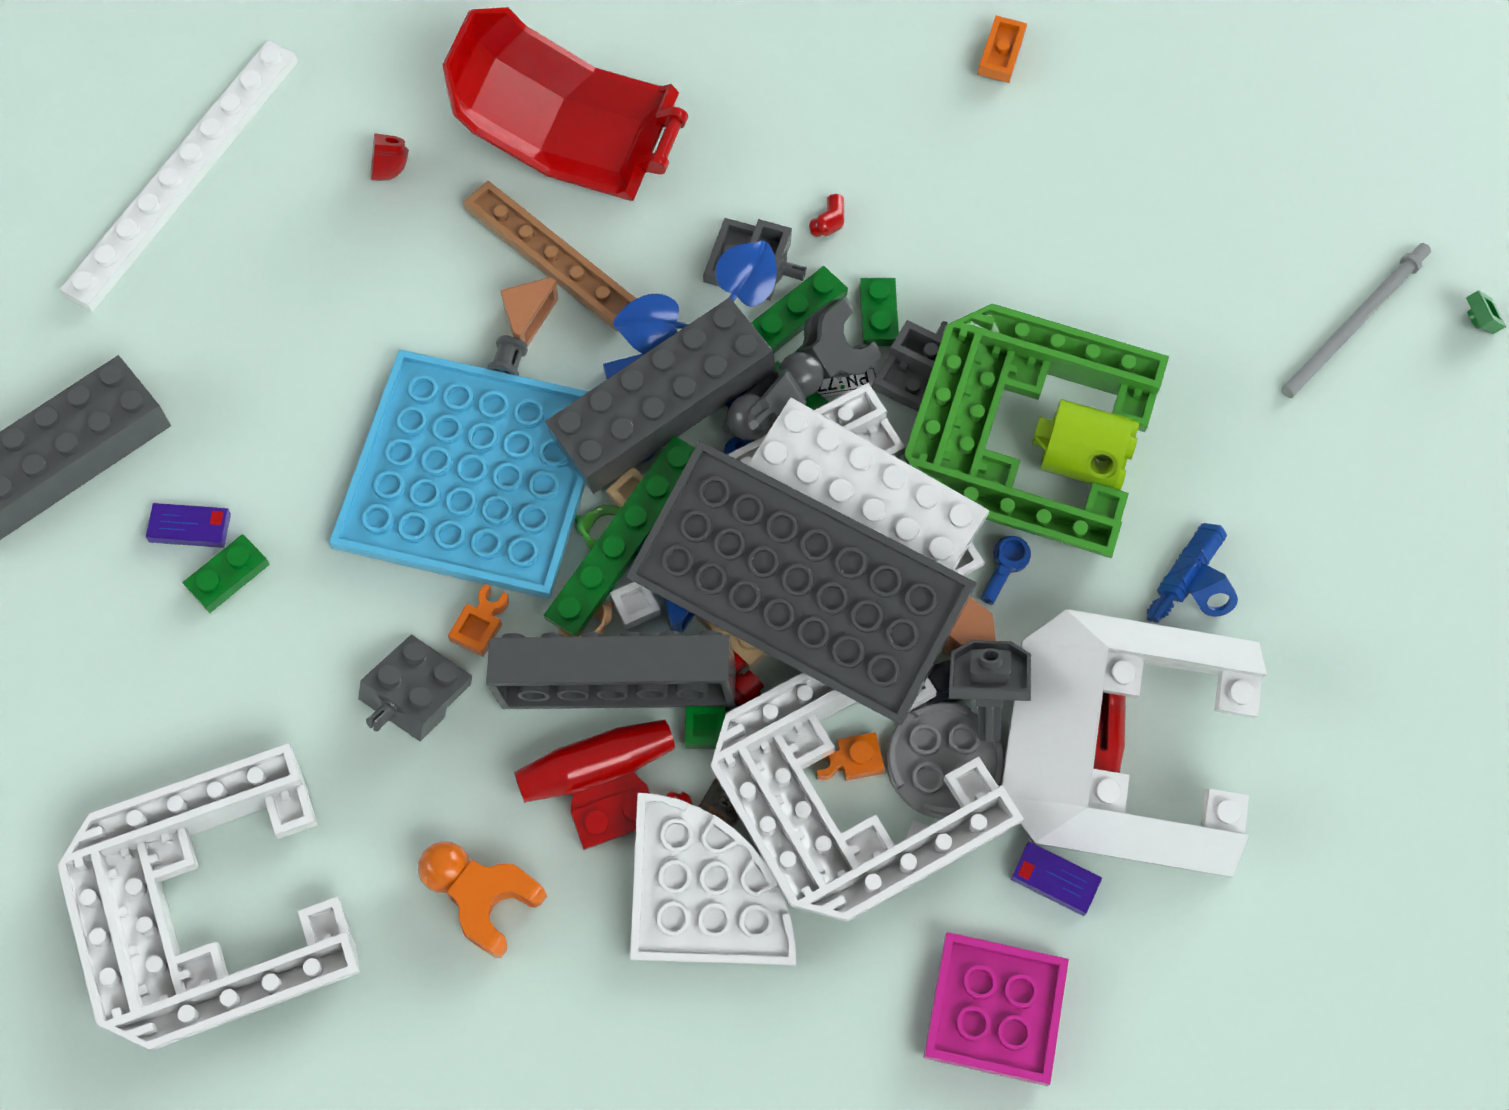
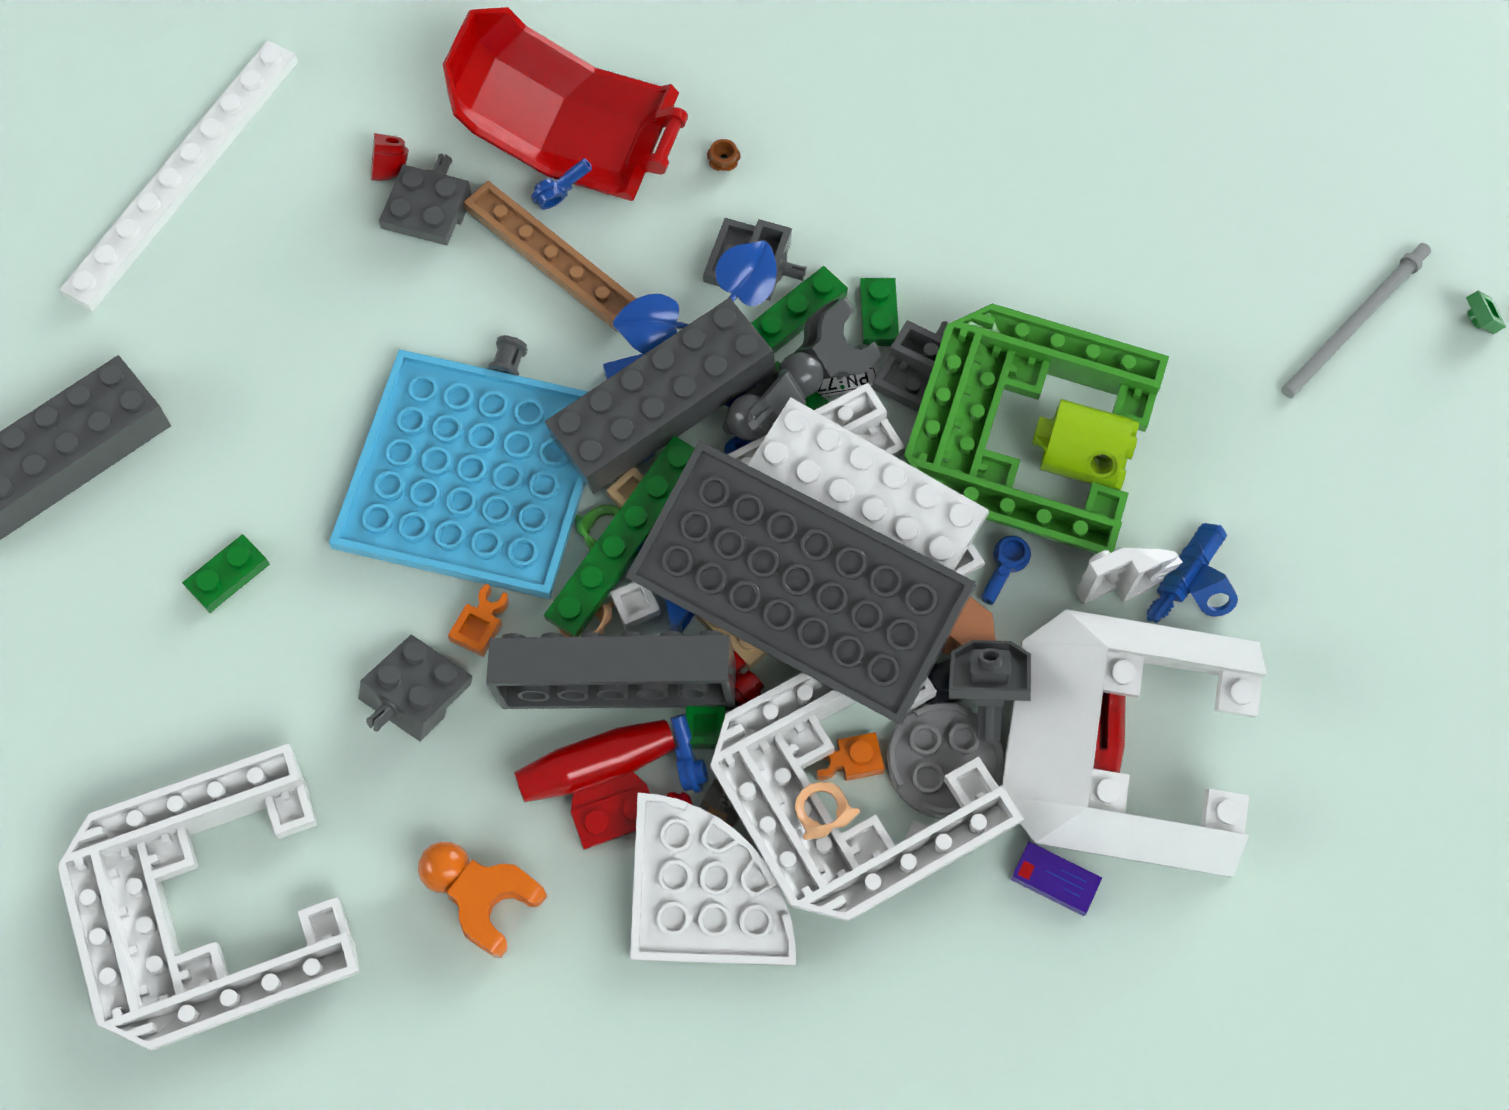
dark purple tile [146,503,231,548] -> none
nougat slope [500,277,559,347] -> none
red arm [809,194,844,237] -> none
dark pink plate [923,932,1069,1086] -> none
orange plate [977,15,1027,83] -> none
none -> dark grey plate [379,154,472,246]
none -> blue plate [531,158,592,210]
none -> blue plate [670,714,709,793]
none -> dark orange plate [707,139,741,171]
none -> light nougat piece [795,782,860,840]
none -> white plate [1075,547,1183,605]

